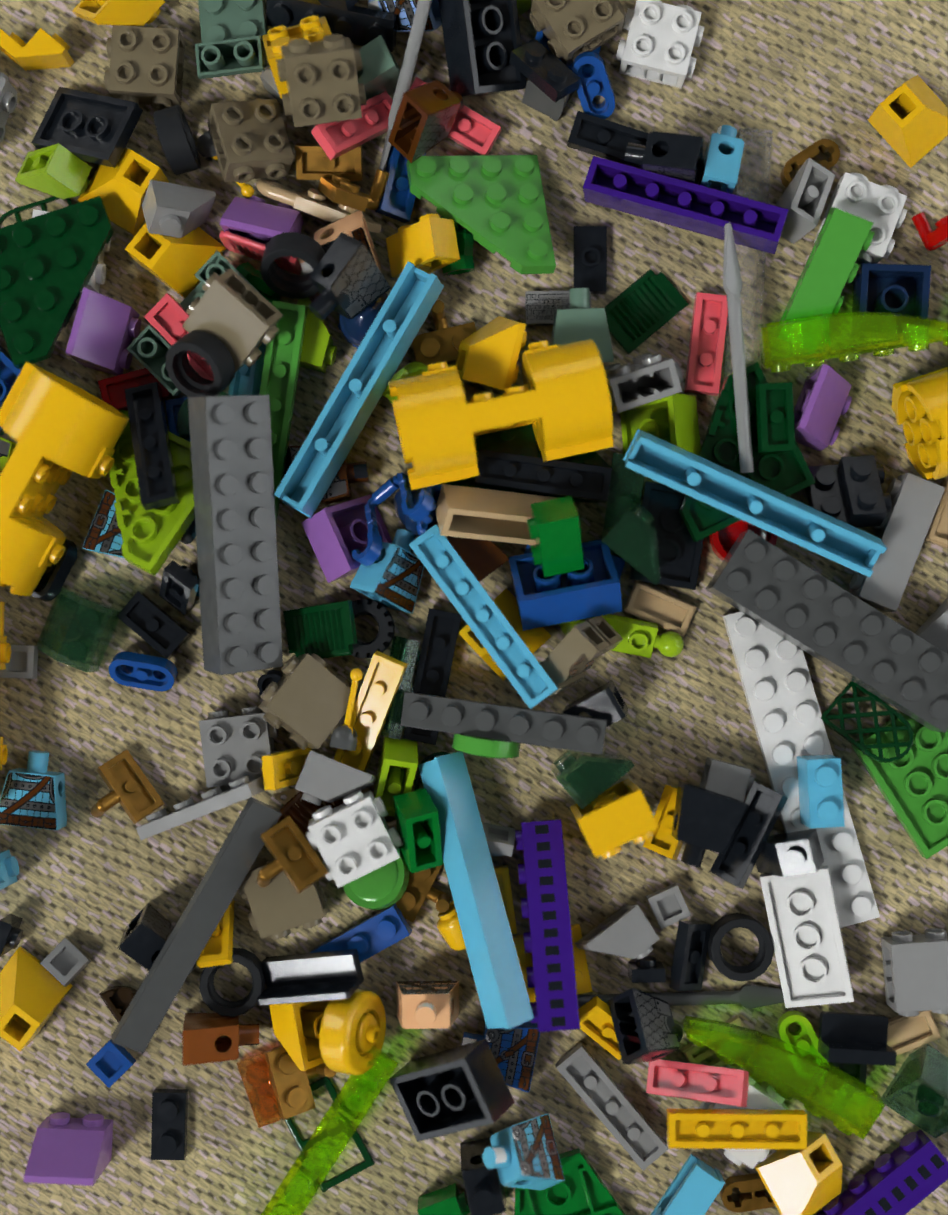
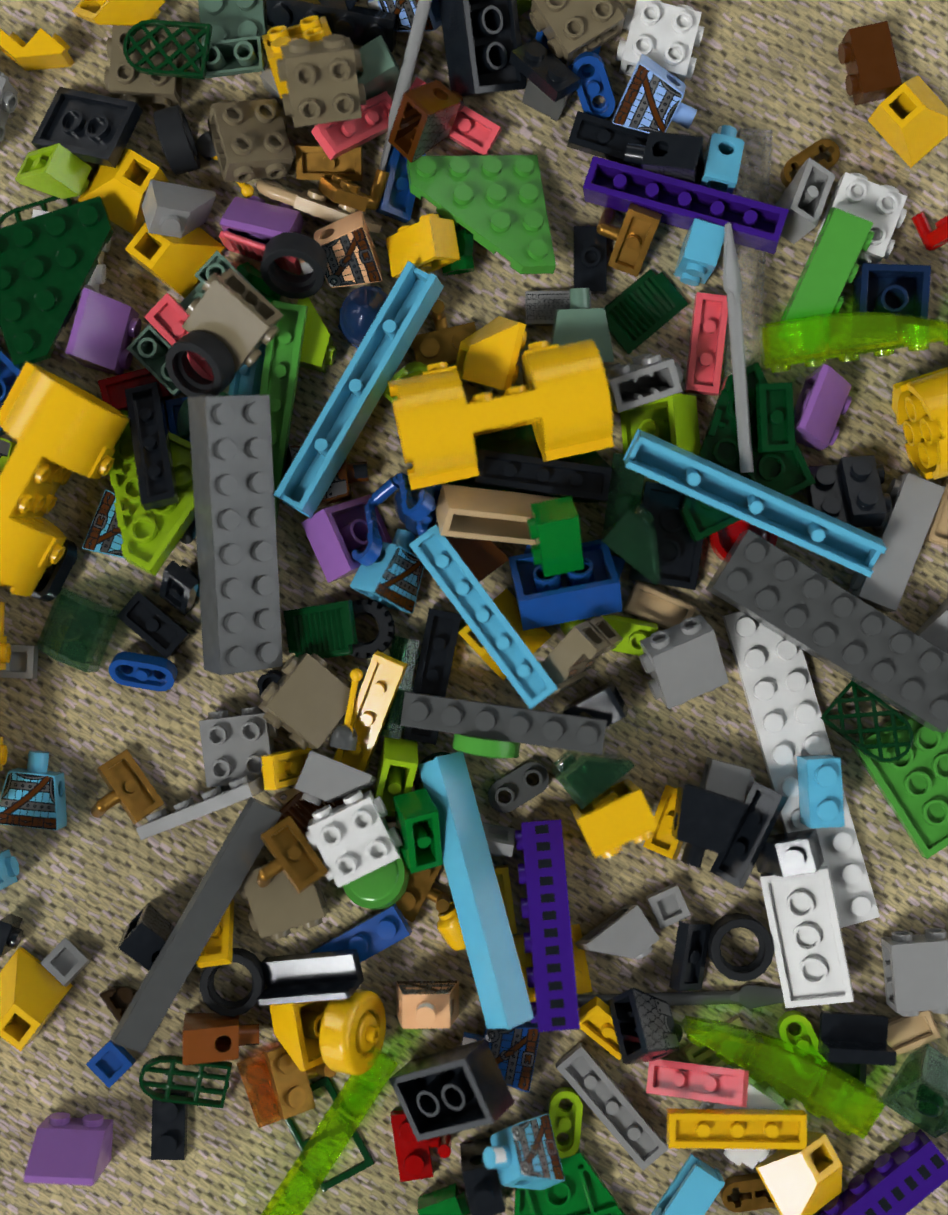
torso [308,233,391,321] -> none
black plate [628,956,666,983] -> none
none -> dark green window [123,19,212,79]
none -> dark green window [139,1055,232,1108]
none -> red plate [390,1110,452,1182]
none -> dark grey plate [488,761,549,813]
none -> lime plate [548,1087,583,1159]
none -> pearl gold plate [597,203,662,277]
none -> torso [612,54,697,134]
none -> light grey brick [639,614,729,709]
none -> medium azure brick [674,218,725,286]
none -> reddish brown brick [838,21,902,106]

